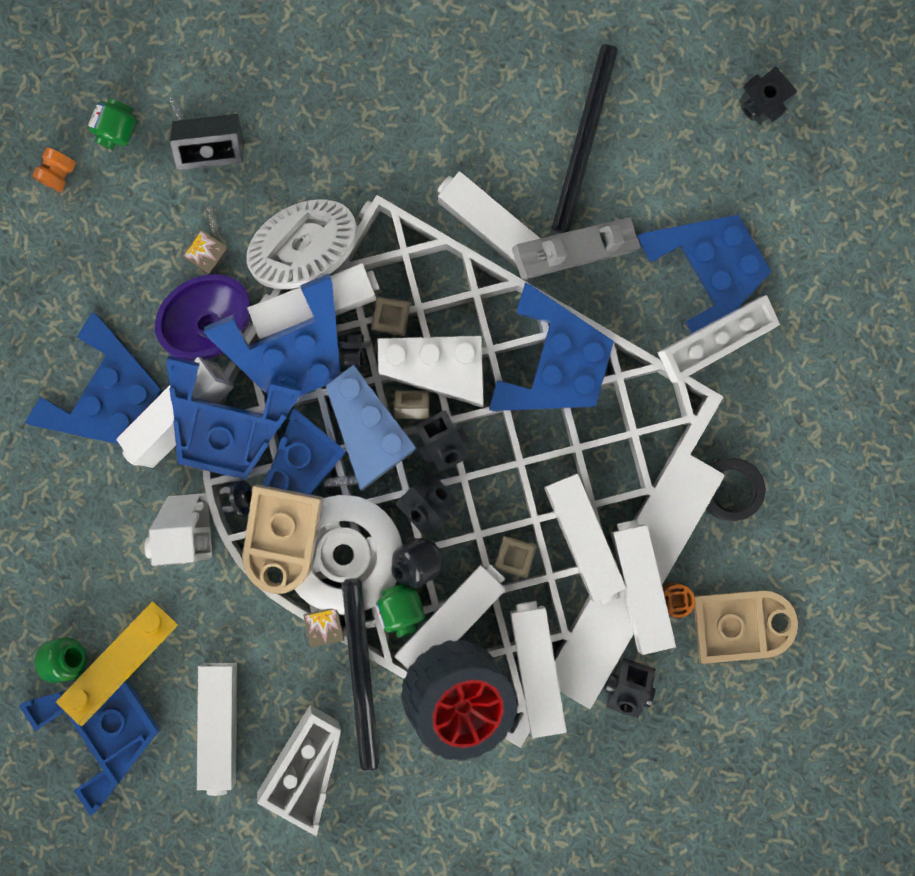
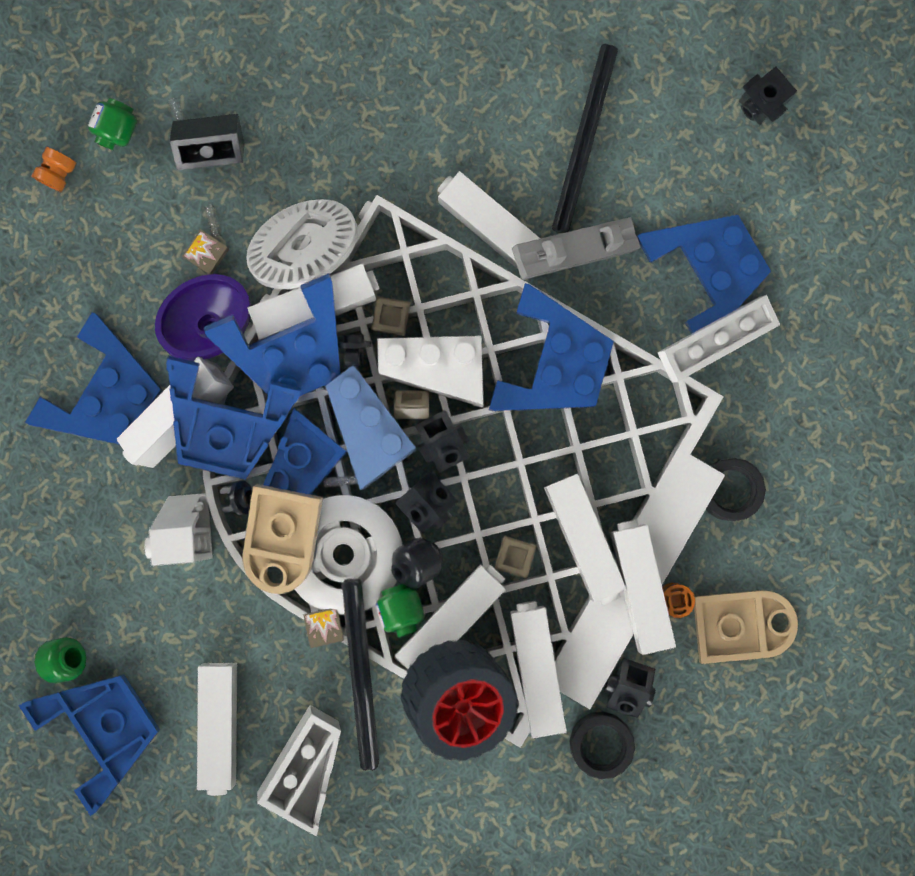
yellow plate [56,601,178,726] -> none
none -> black tyre [569,711,635,779]

